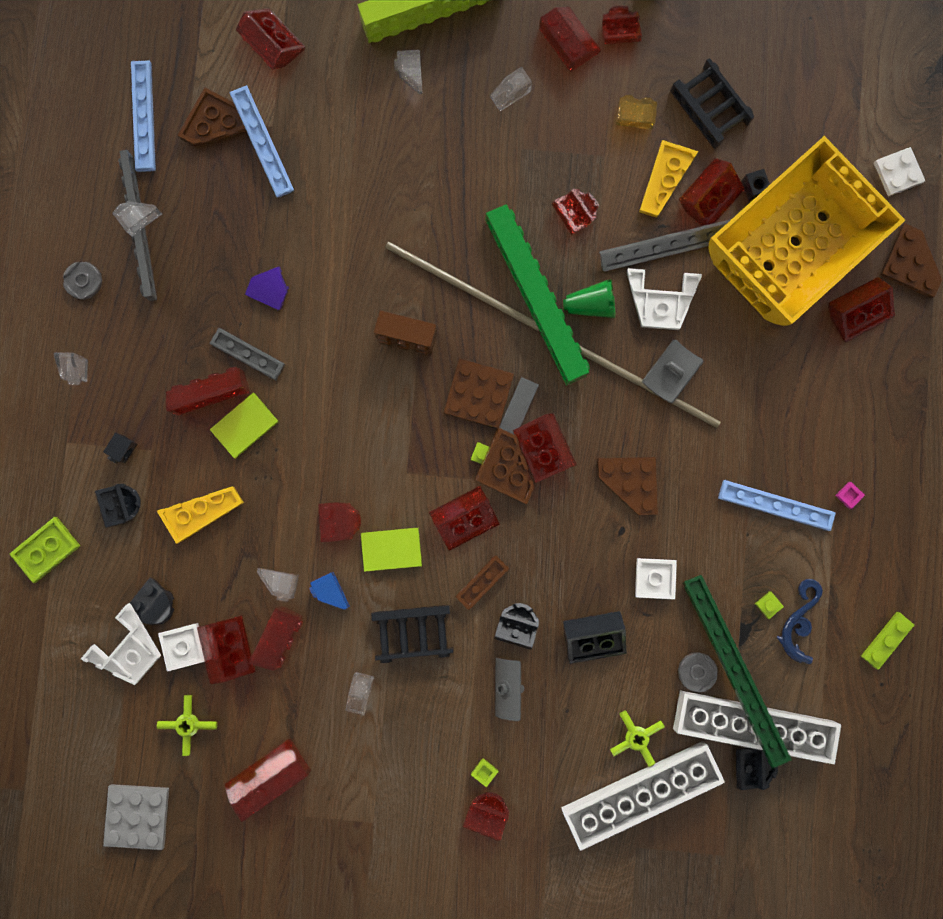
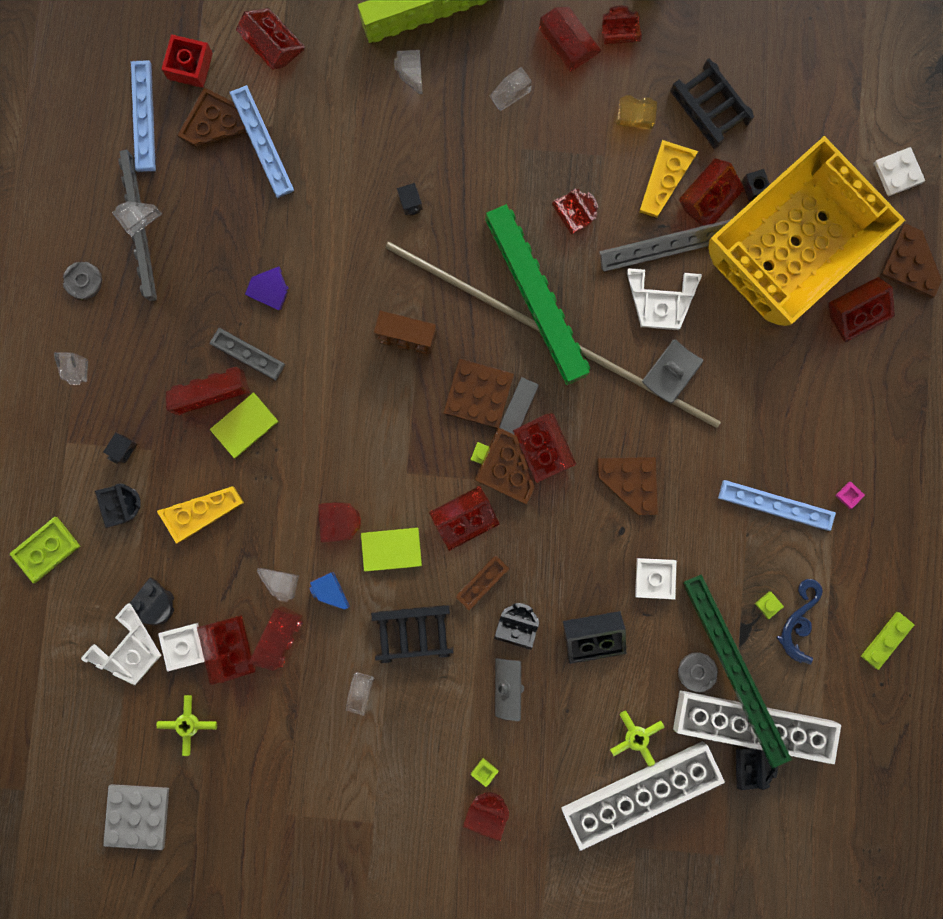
clear red slope [224,738,311,822] -> none
green cone [563,279,616,318] -> none
none -> red brick [161,34,213,88]
none -> black brick [397,183,423,216]

